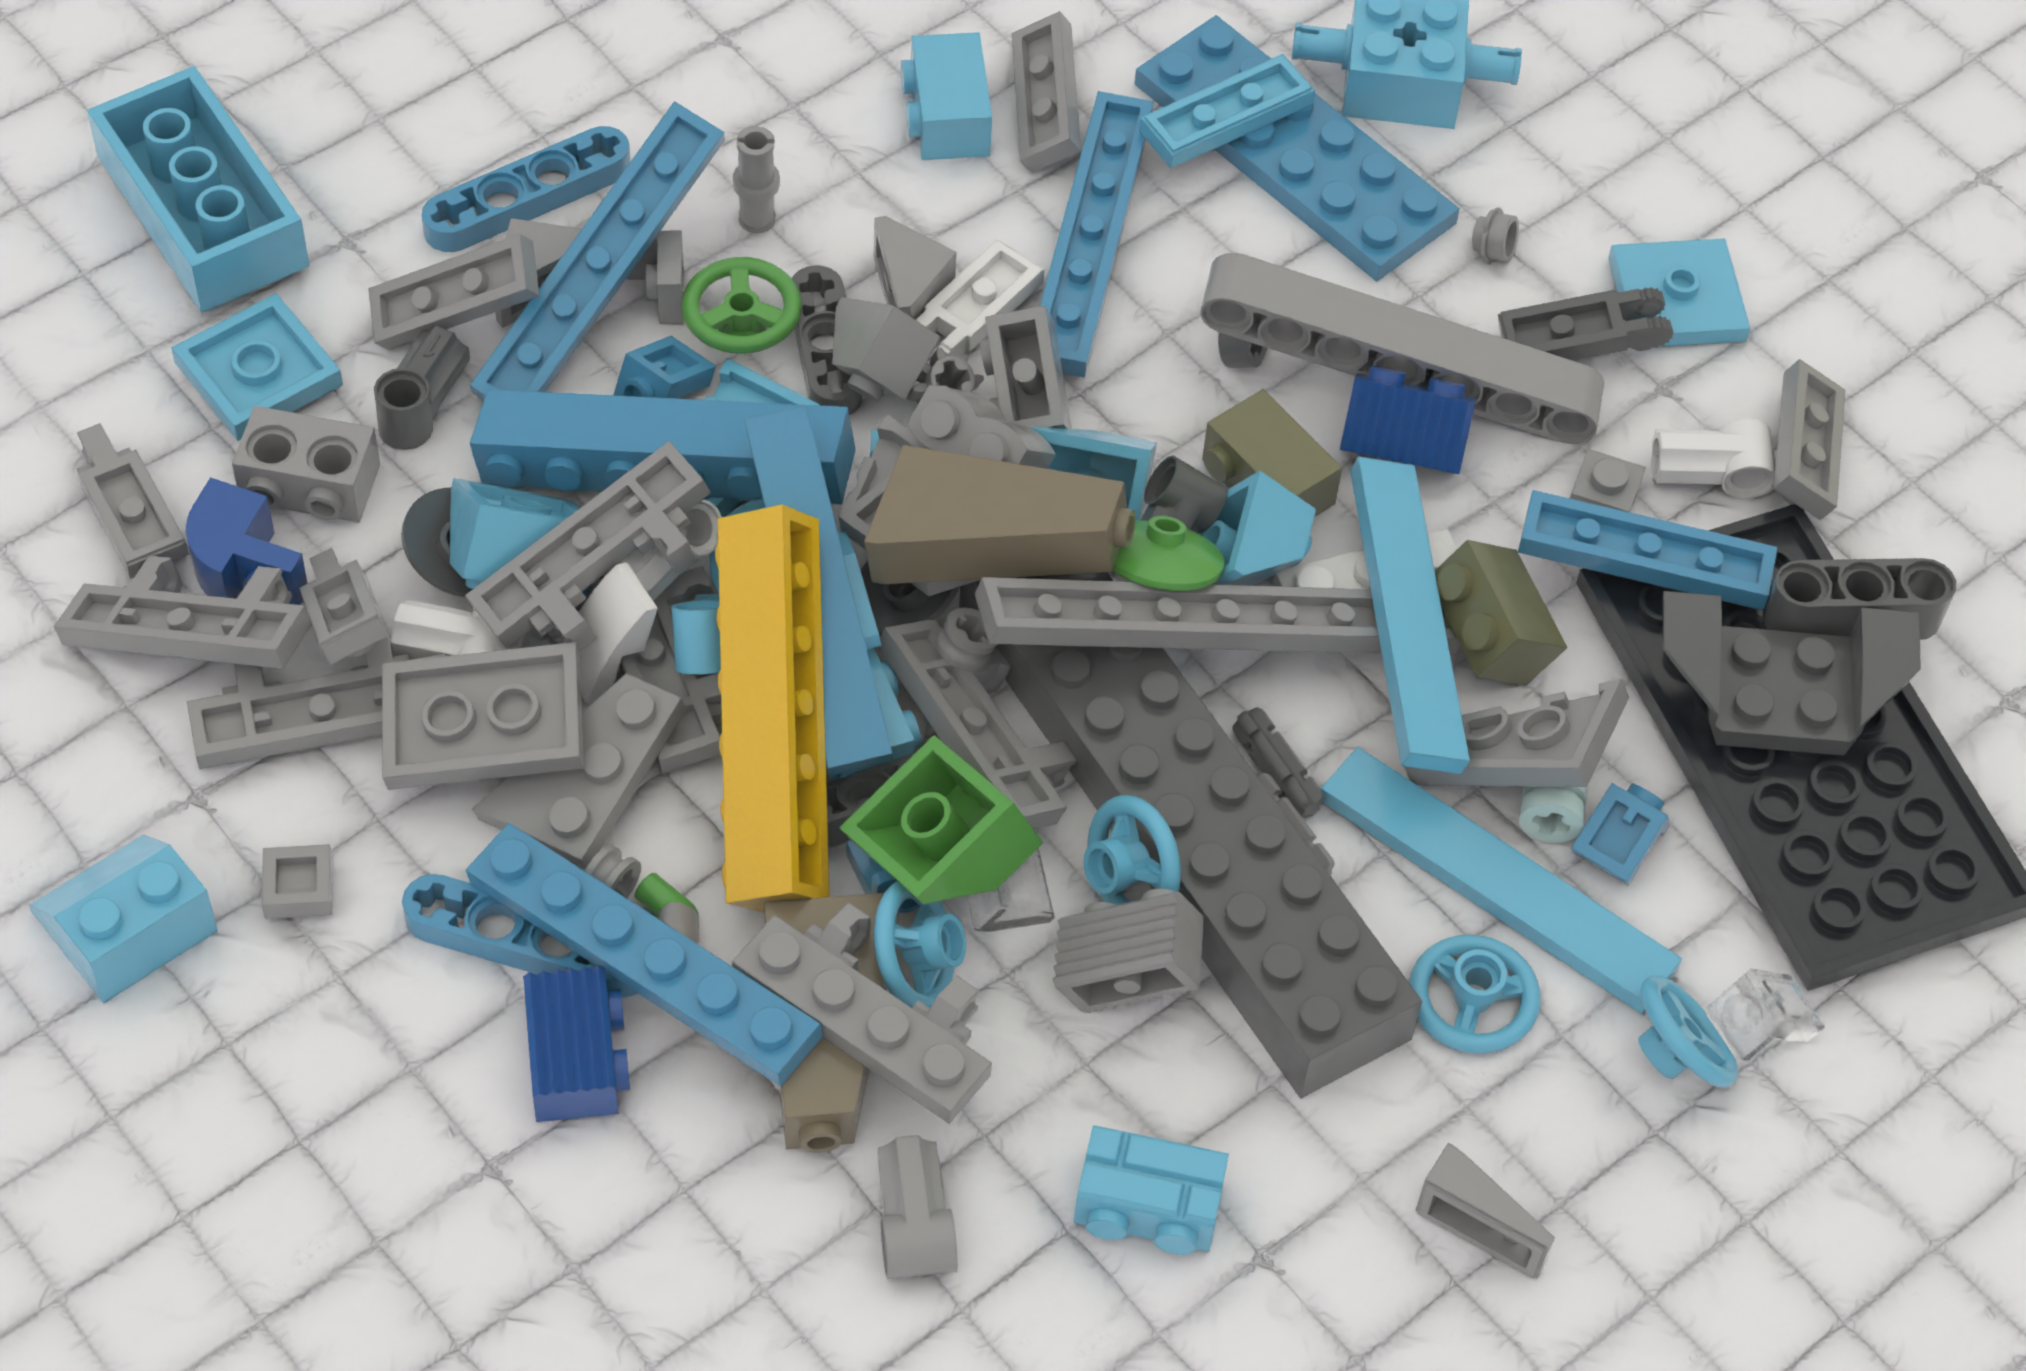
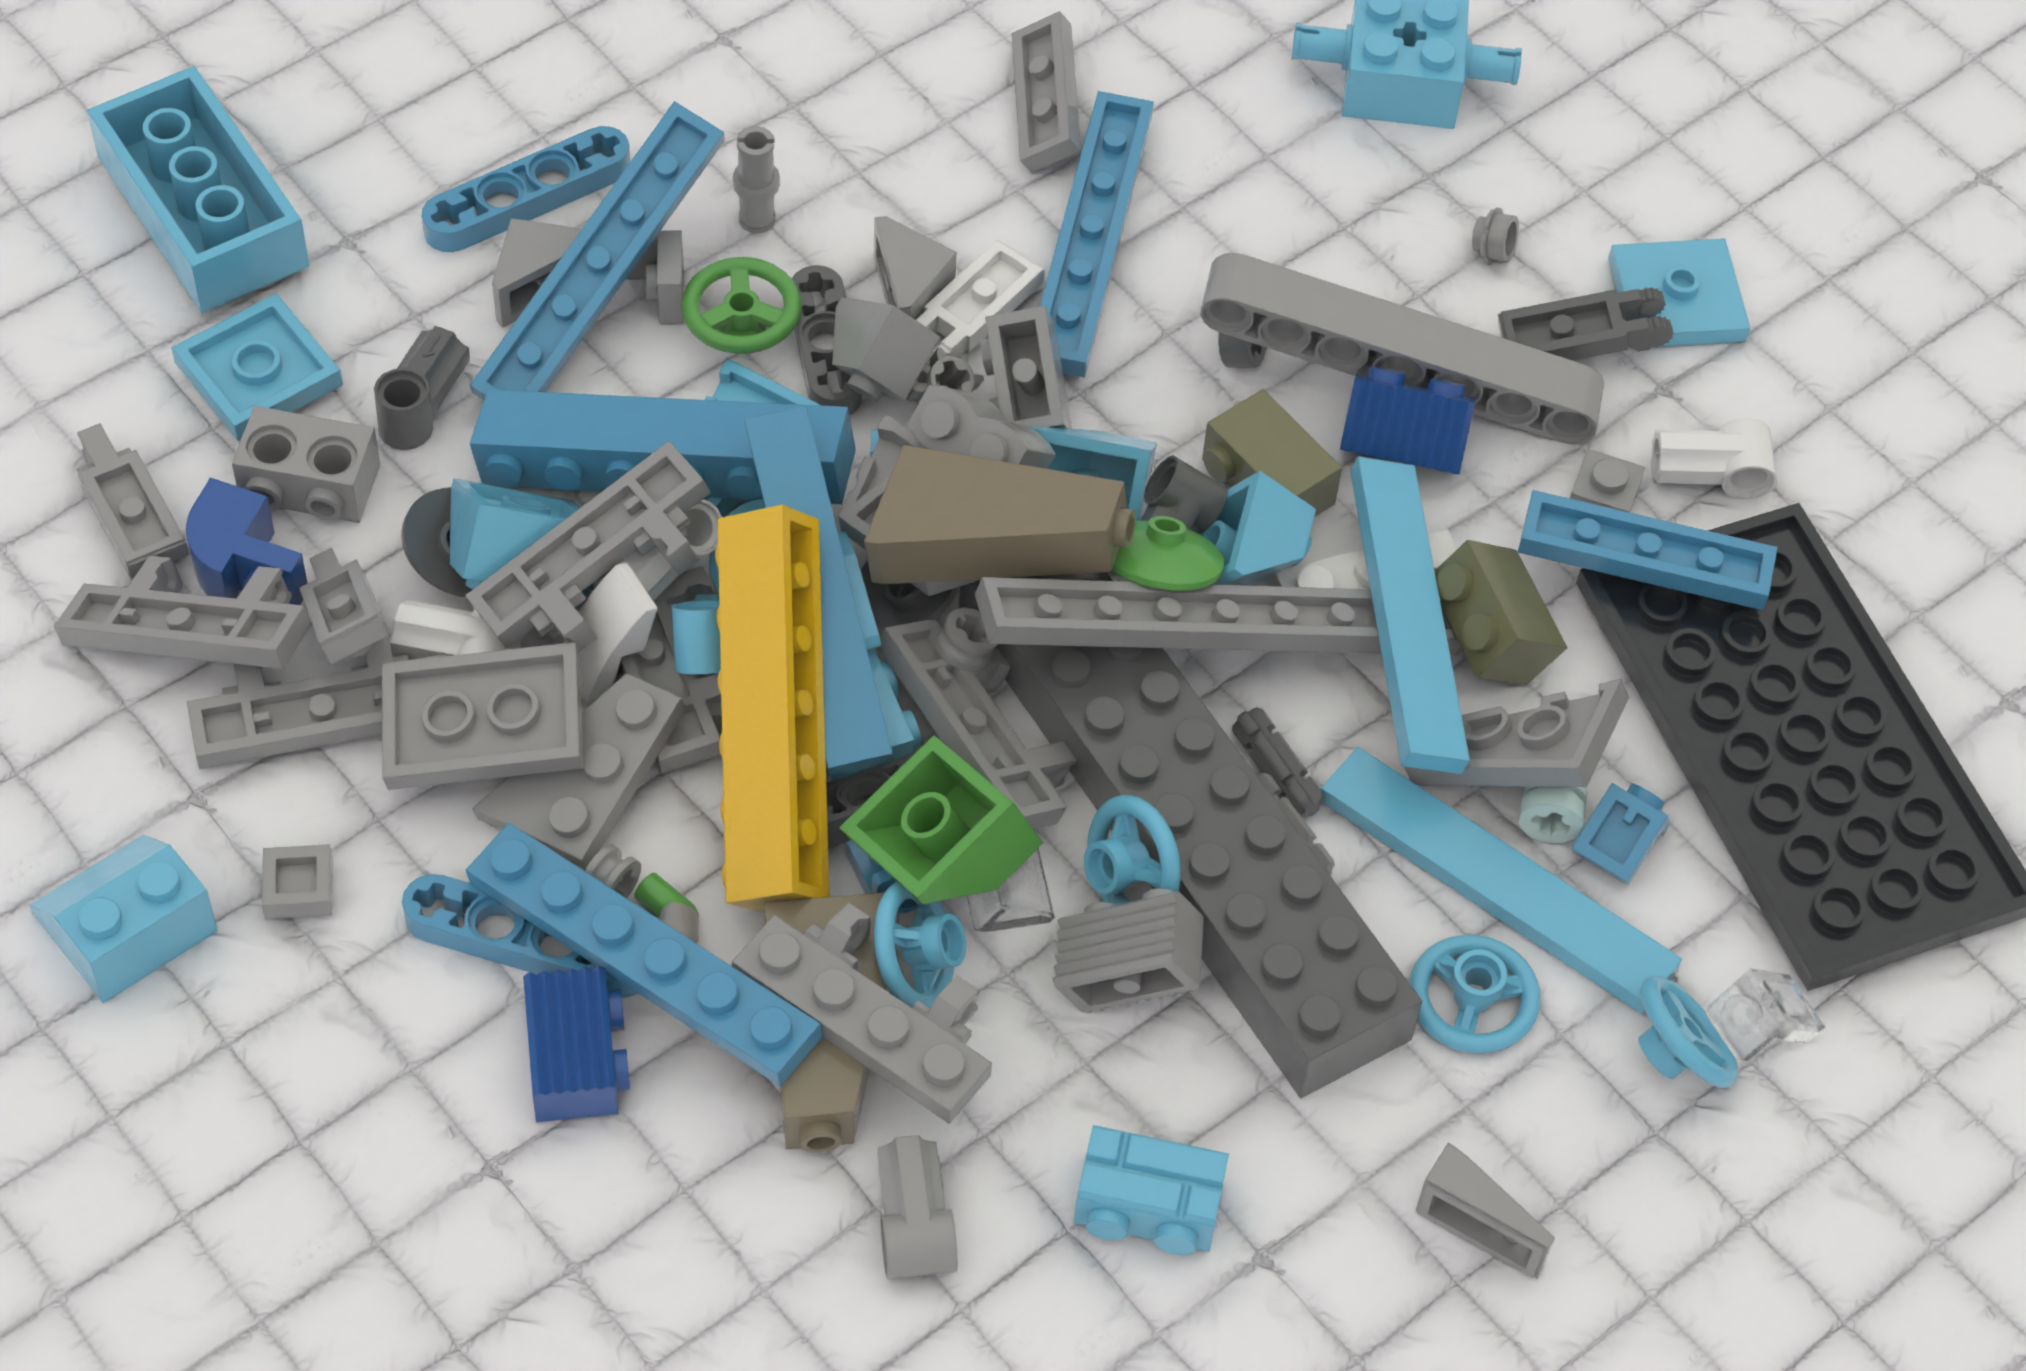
light grey plate [368,233,540,350] -> none
dark azure bracket [613,335,716,399] -> none
medium azure brick [901,32,992,160] -> none
dark azure plate [1134,15,1460,282] -> none
medium azure tile [1139,54,1315,169] -> none
dark grey piece [1663,591,1921,756] -> none
dark grey beam [1763,558,1956,640] -> none
light grey plate [1773,359,1846,521] -> none

